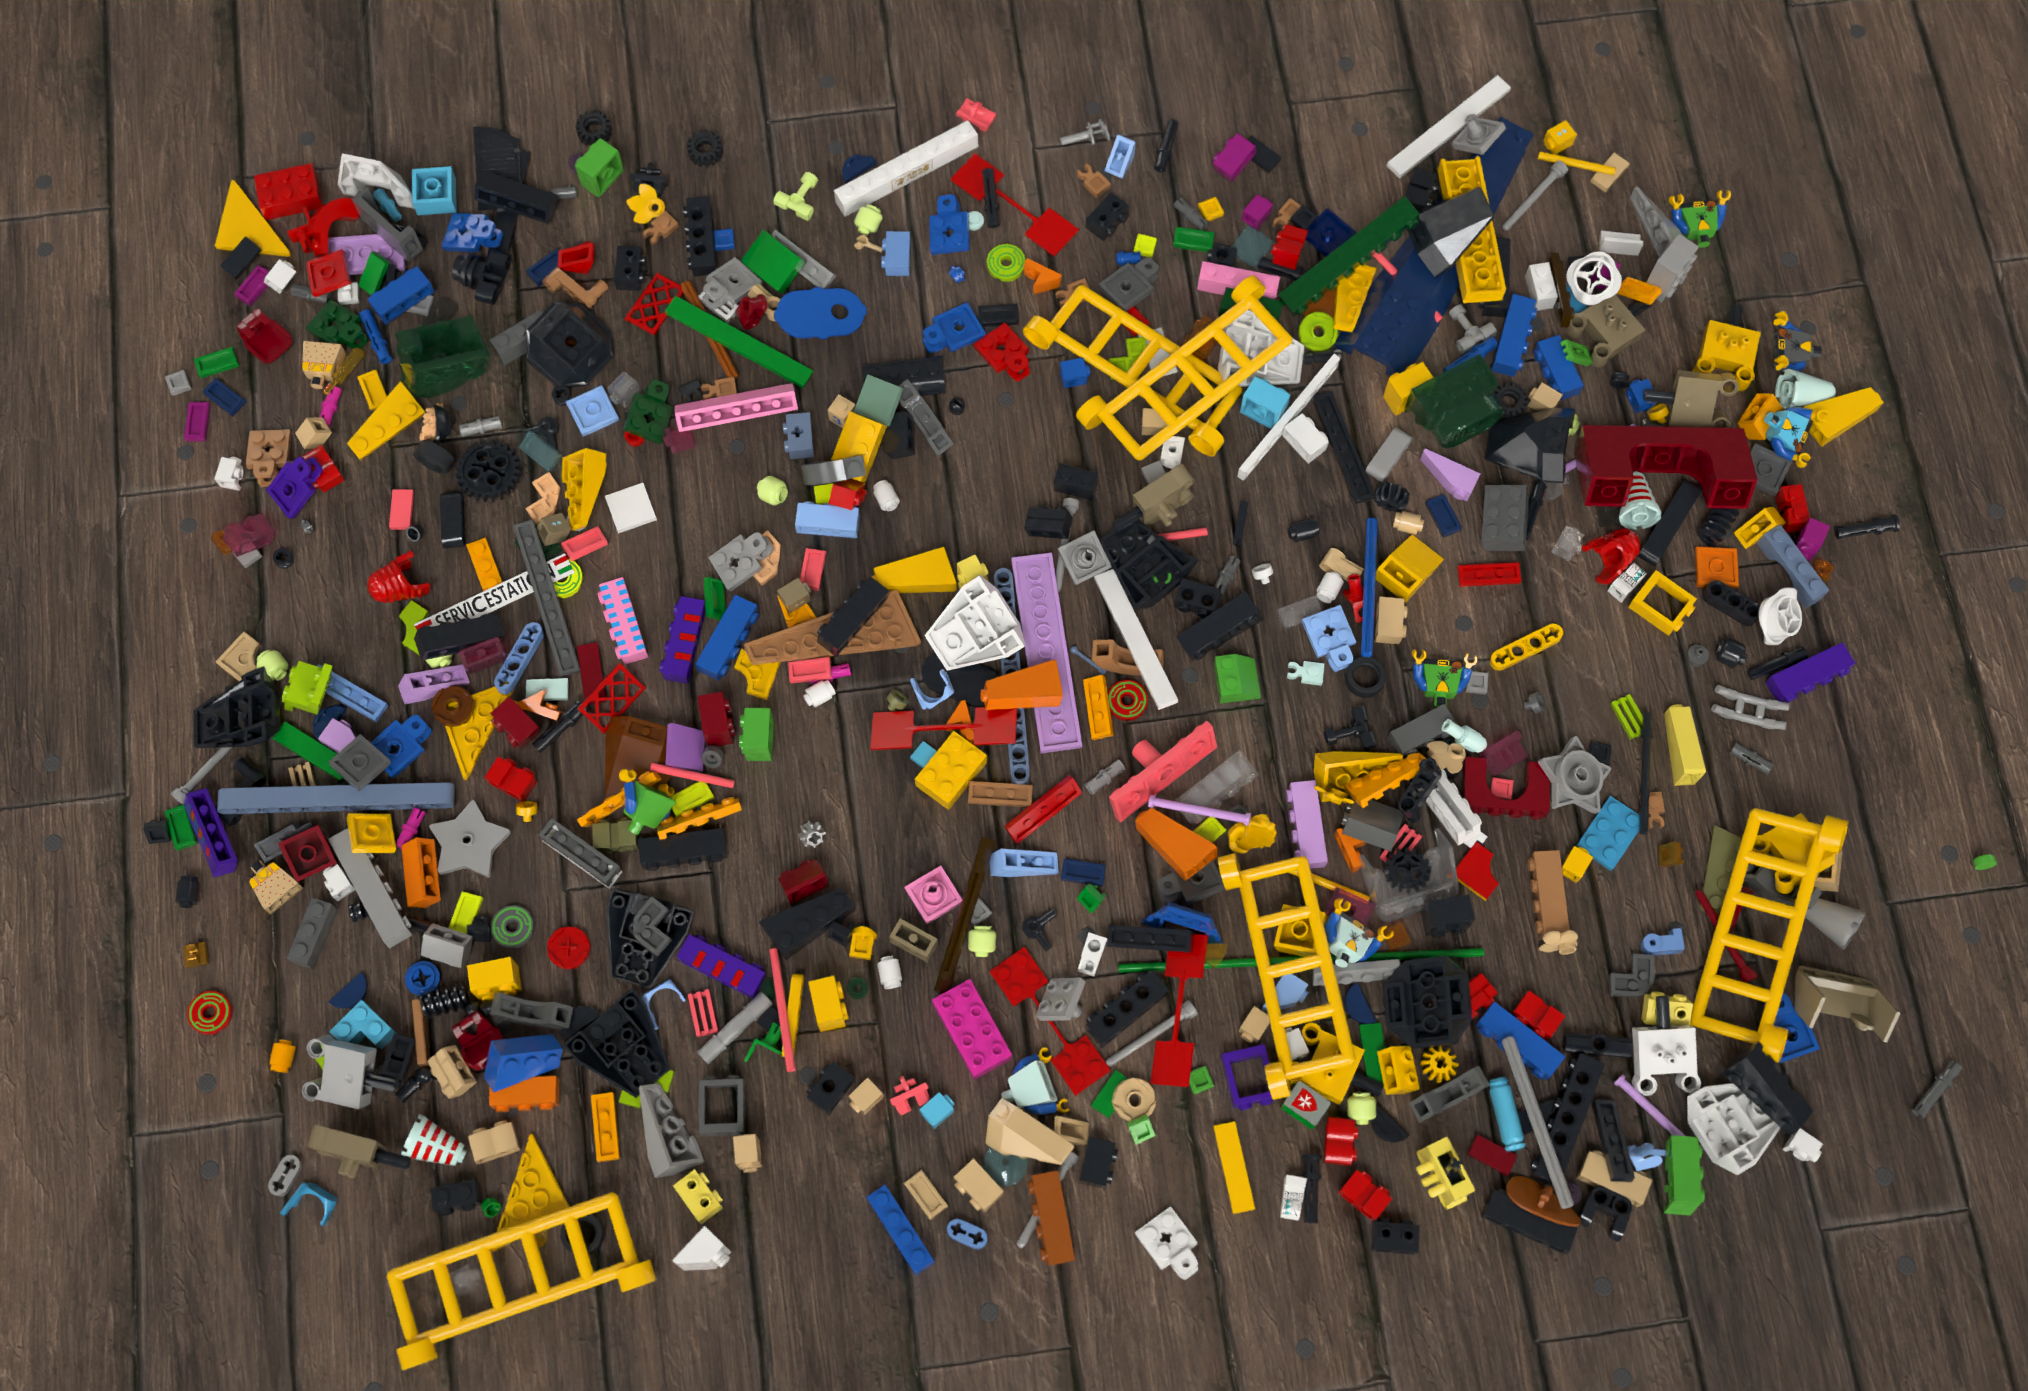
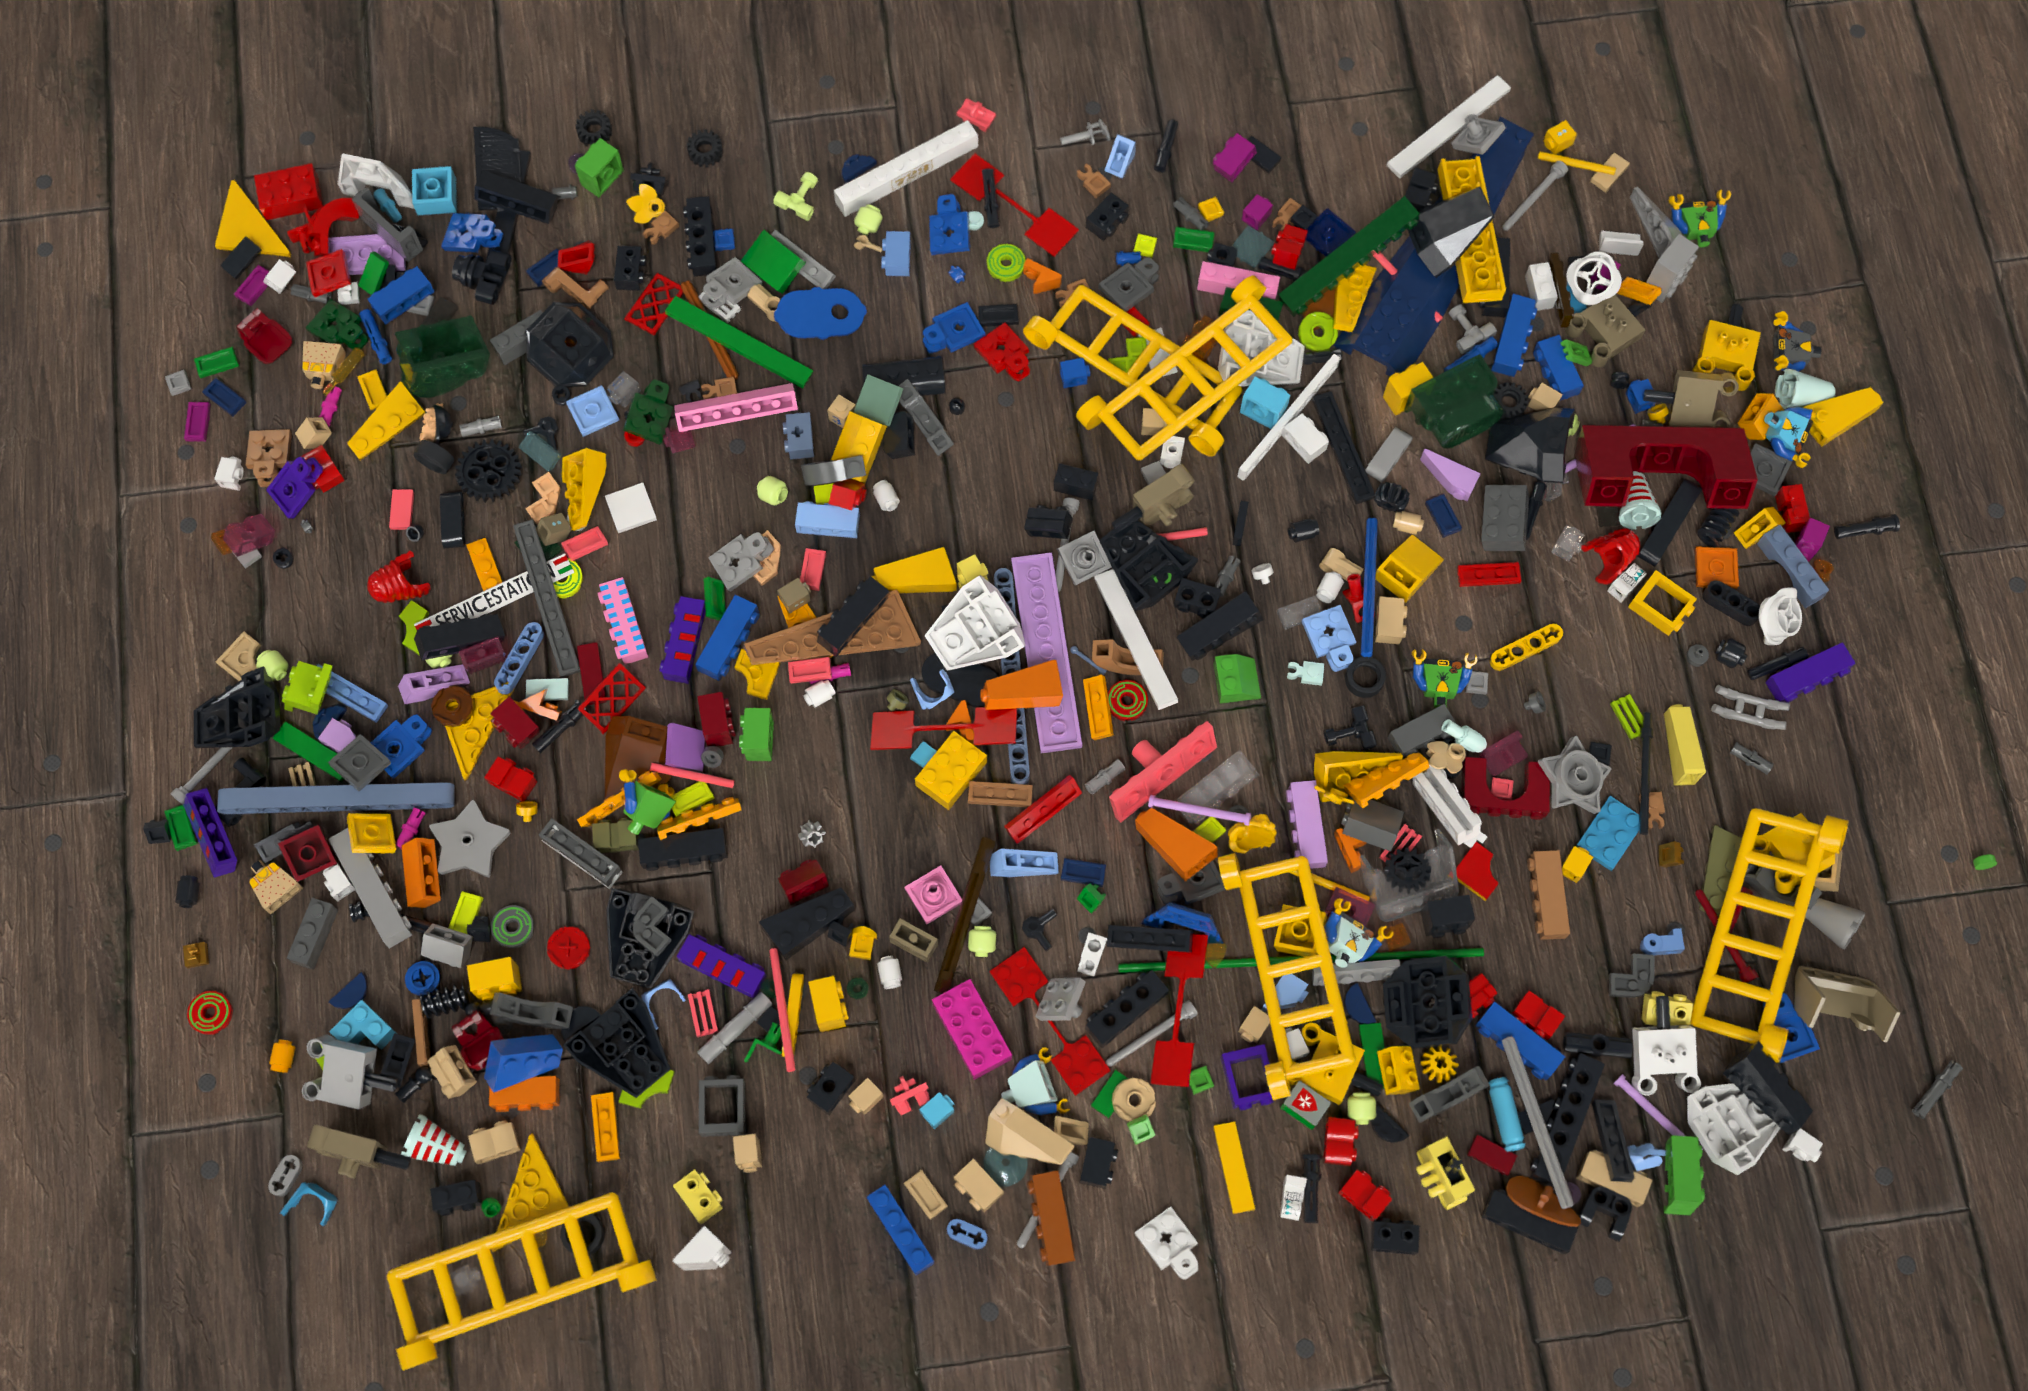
light grey wedge [639,1083,704,1178] -> none
dark red piece [735,294,767,330] -> none
black beam [1399,757,1442,823] -> none
tan plate [1539,930,1578,955] -> none

